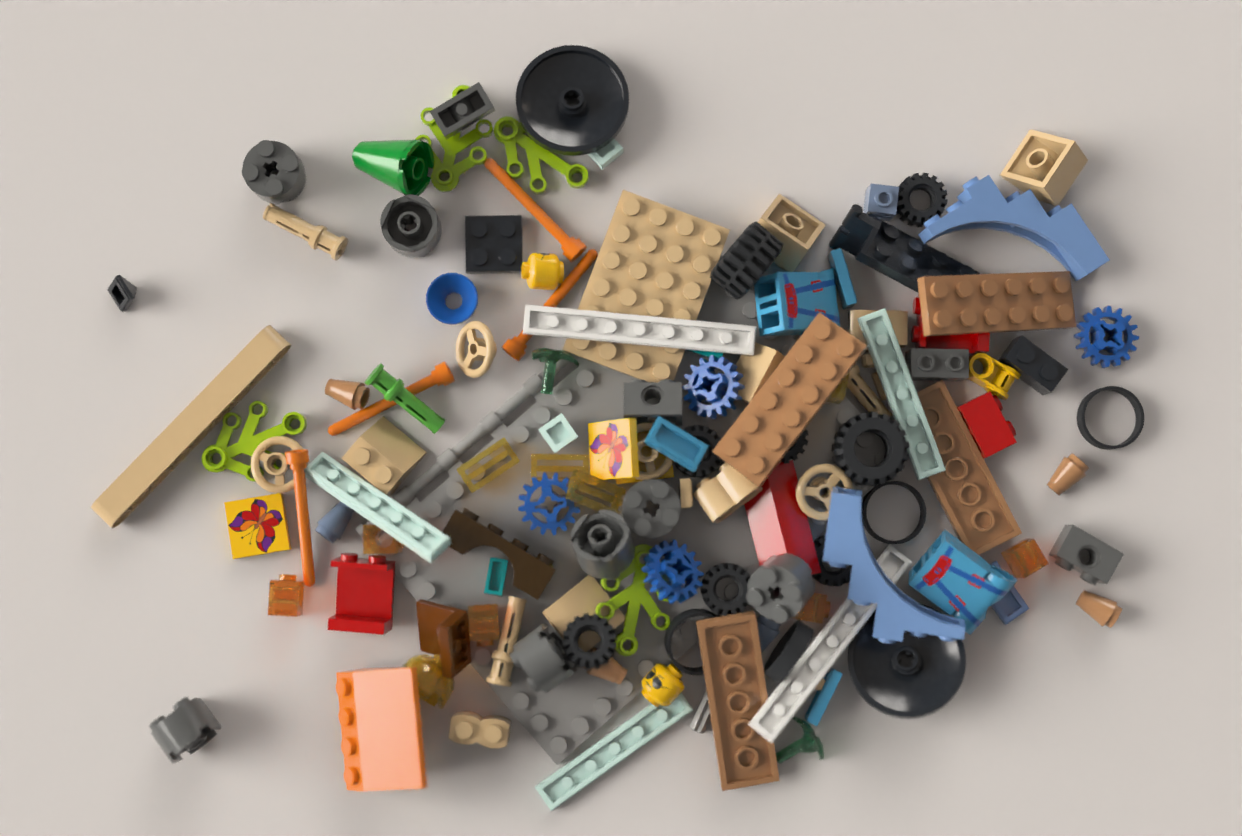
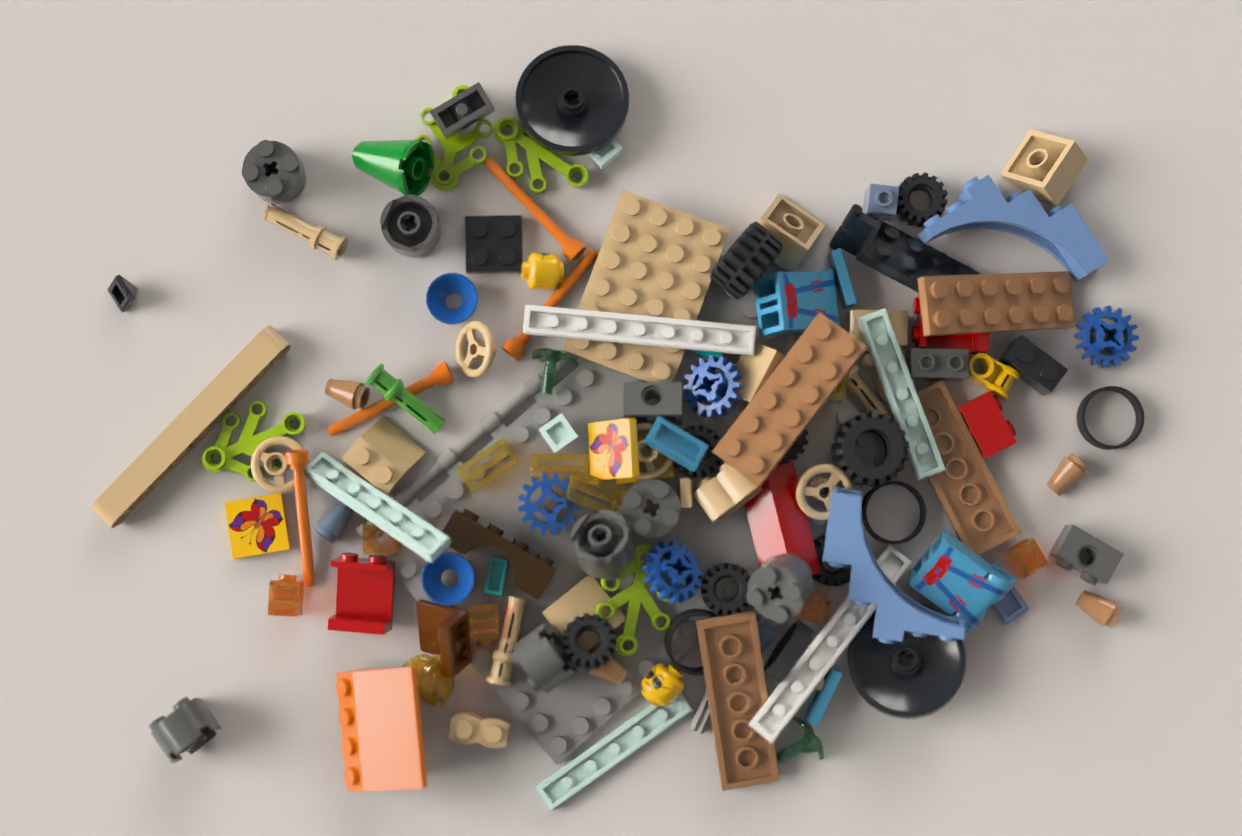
none -> blue piece [421,552,475,605]

